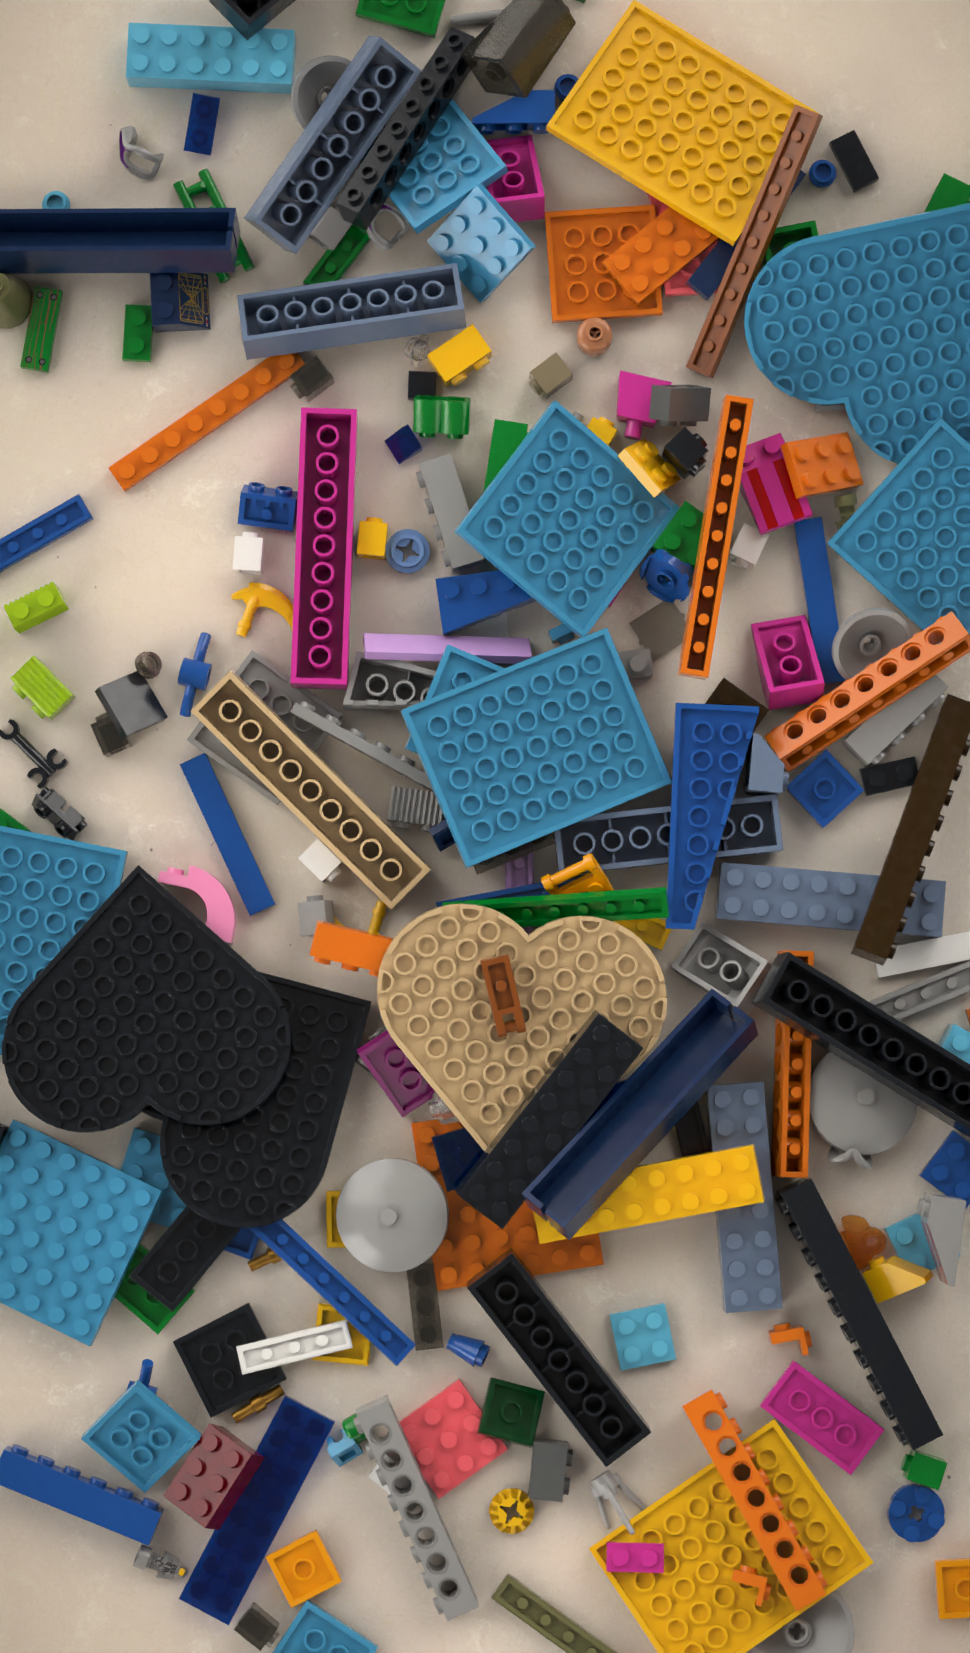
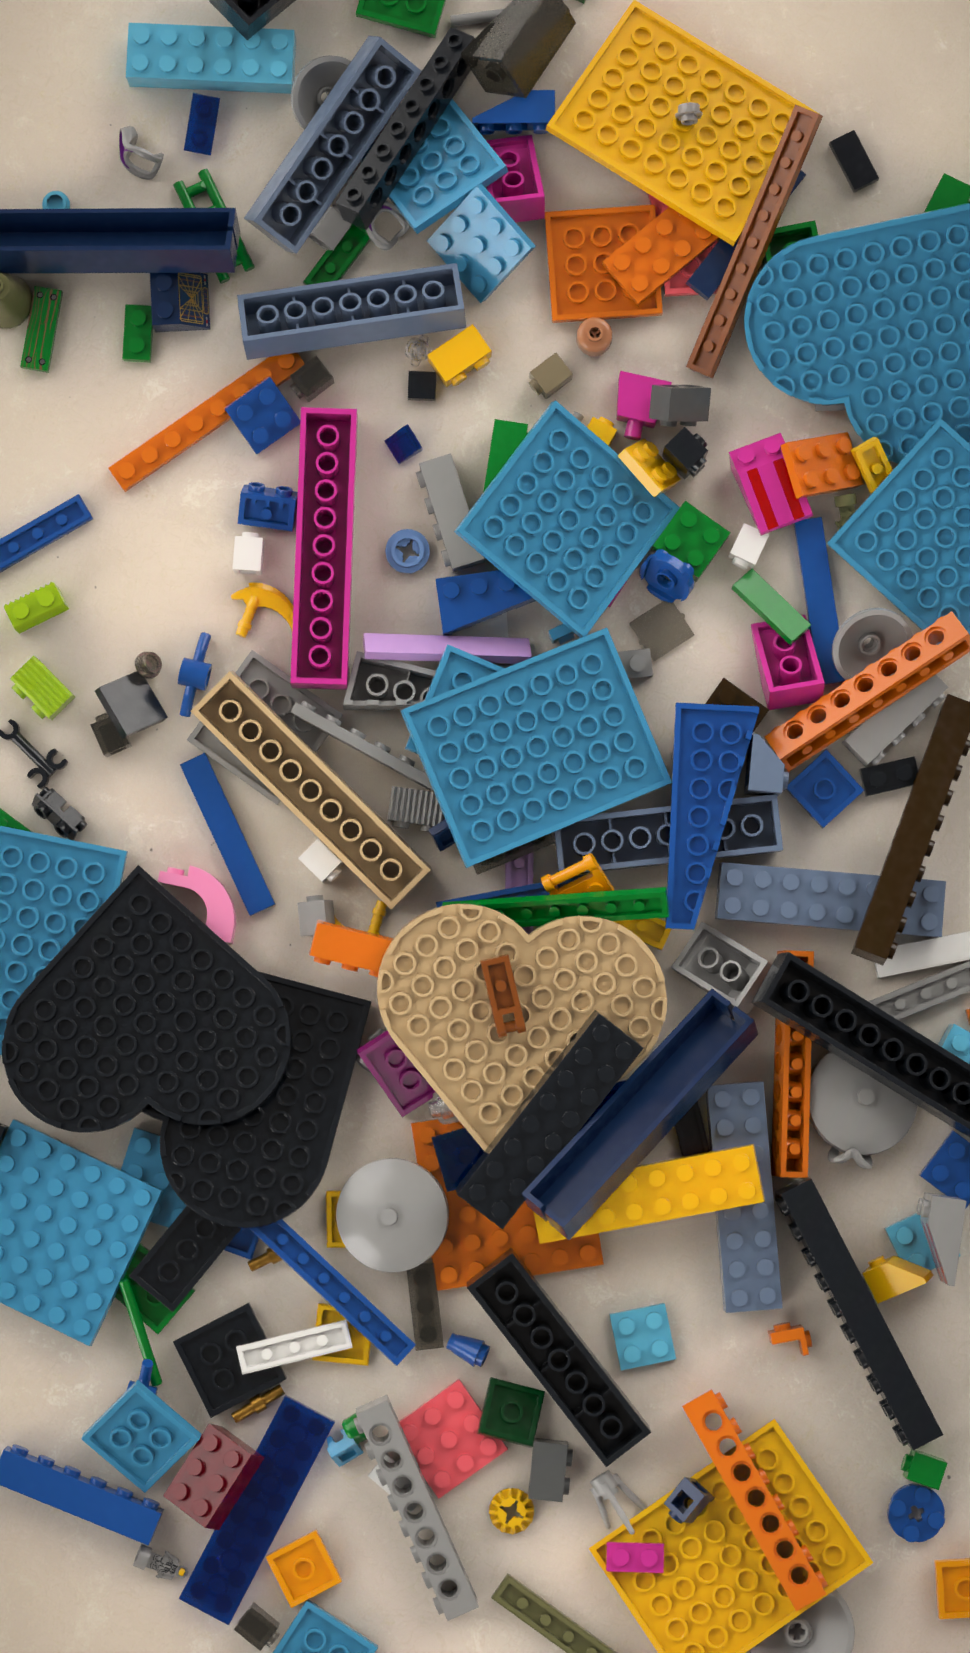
yellow brick [357,517,388,560] -> none
green brick [413,395,471,439] -> none
blue plate [554,74,578,101] -> none
orange brick [677,394,754,680] -> none
orange bracket [731,1564,772,1606] -> none
dark pink plate [760,1360,884,1475] -> none
blue plate [809,160,836,188] -> none
clear orange plate [840,1215,886,1270] -> none
none -> green bar [119,1278,162,1386]
none -> blue plate [224,376,301,454]
none -> brick [664,1477,715,1524]
none -> light grey plate [675,102,703,125]
none -> tile [731,569,811,645]
none -> yellow plate [850,437,893,494]

